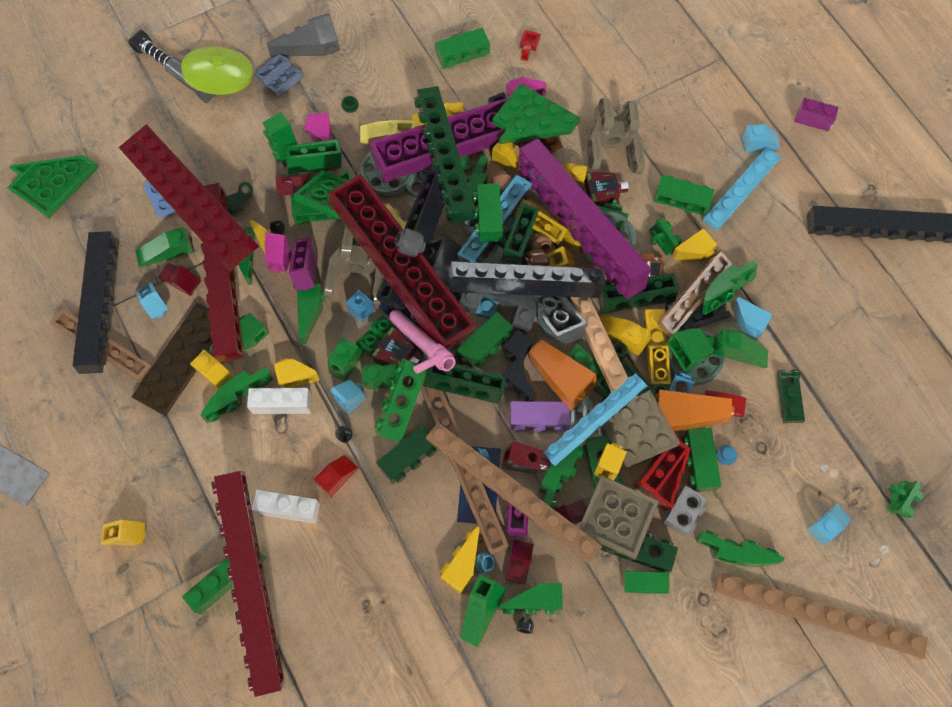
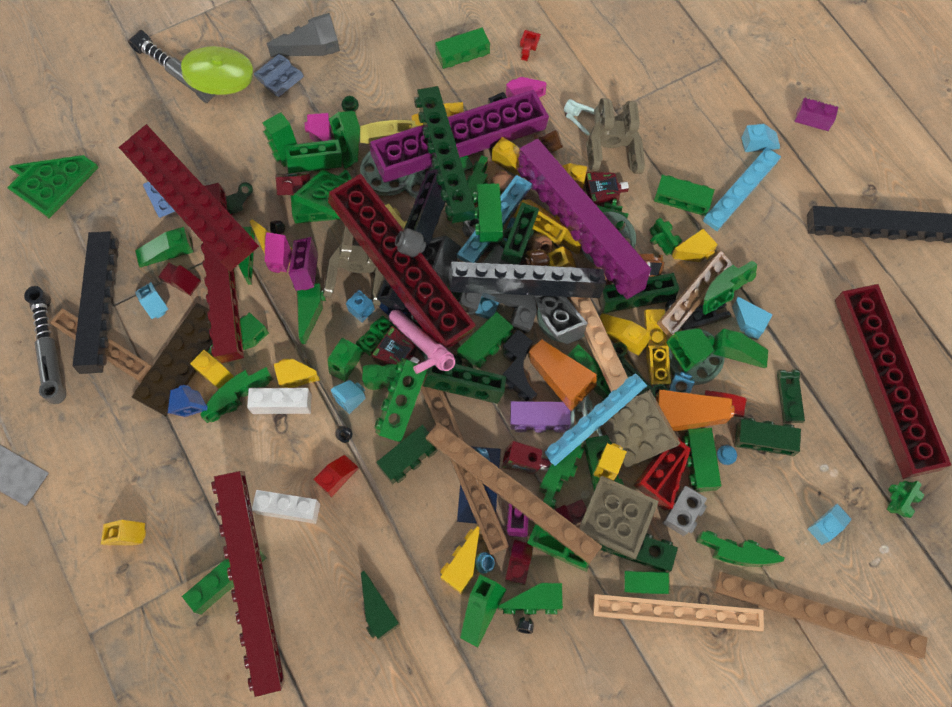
green wing [492,83,581,144] -> none
none -> piece [24,286,66,404]
none -> blue slope [168,385,208,417]
none -> green slope [329,111,360,169]
none -> dark green slope [361,571,400,640]
none -> green slope [527,524,590,572]
none -> light aqua plant [564,99,594,136]
none -> light nougat plate [593,594,764,632]
none -> dark green brick [735,418,801,456]
none -> dark red brick [834,284,951,479]

